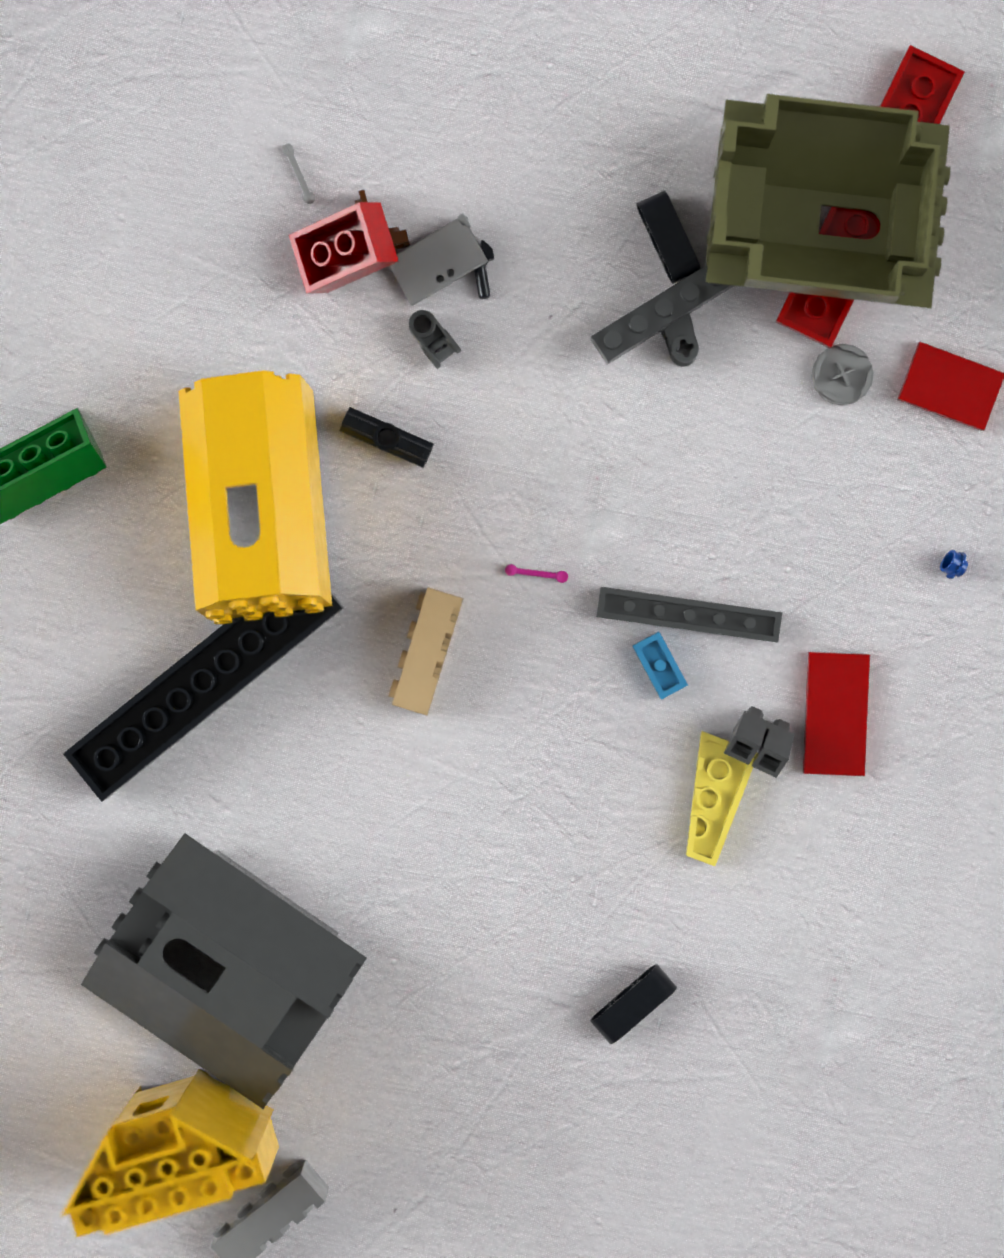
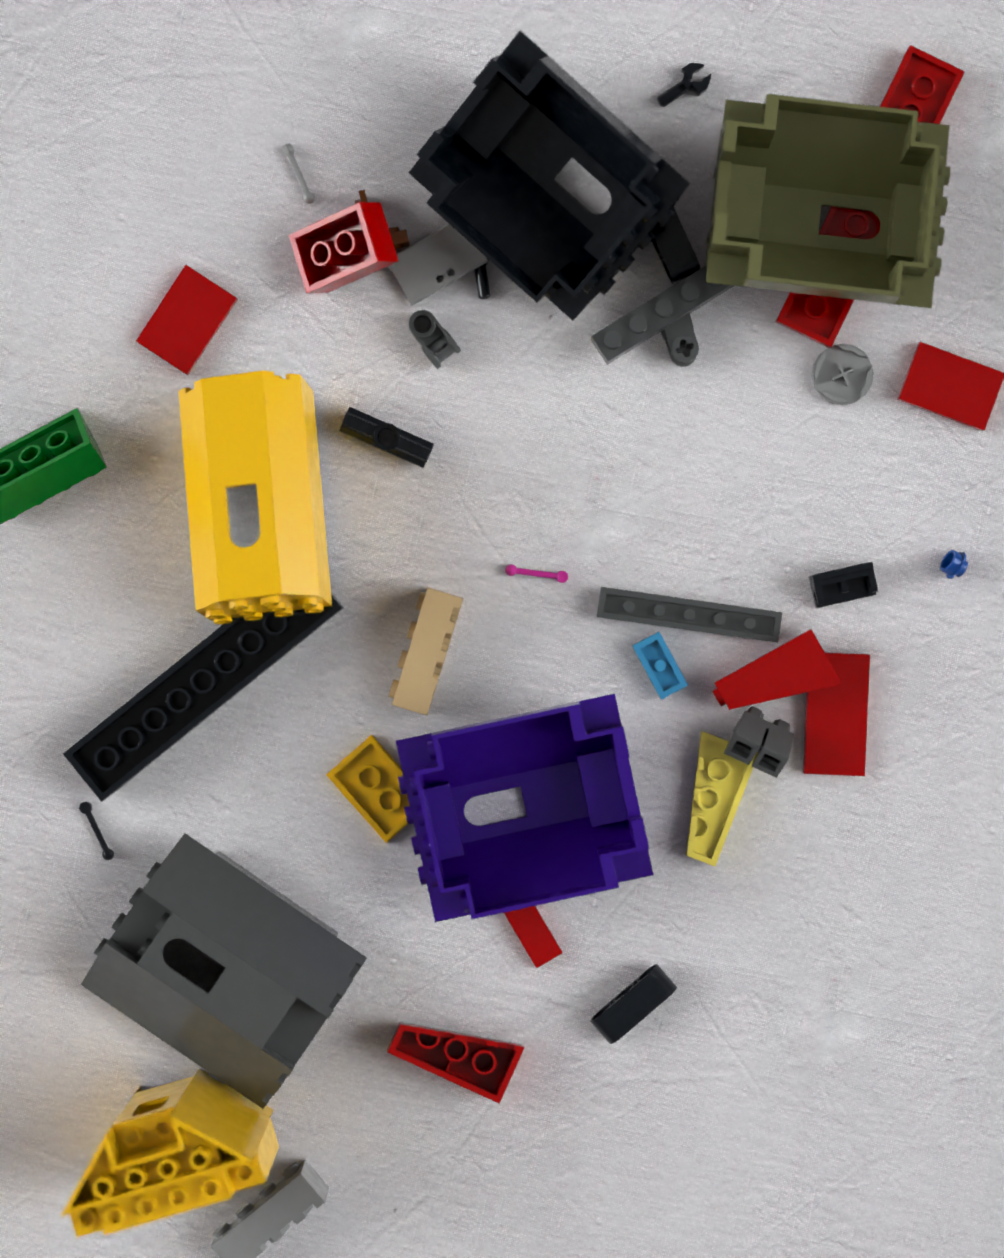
none -> black hinge [79,802,114,860]
none -> red tile [136,265,238,375]
none -> yellow tile [326,735,410,843]
none -> red wedge [387,1022,525,1104]
none -> dark purple panel [396,694,654,922]
none -> black panel [408,30,690,321]
none -> red tile [504,906,563,968]
none -> black bar [657,63,711,107]
none -> red slope [713,629,842,710]
none -> black hinge [808,562,878,608]

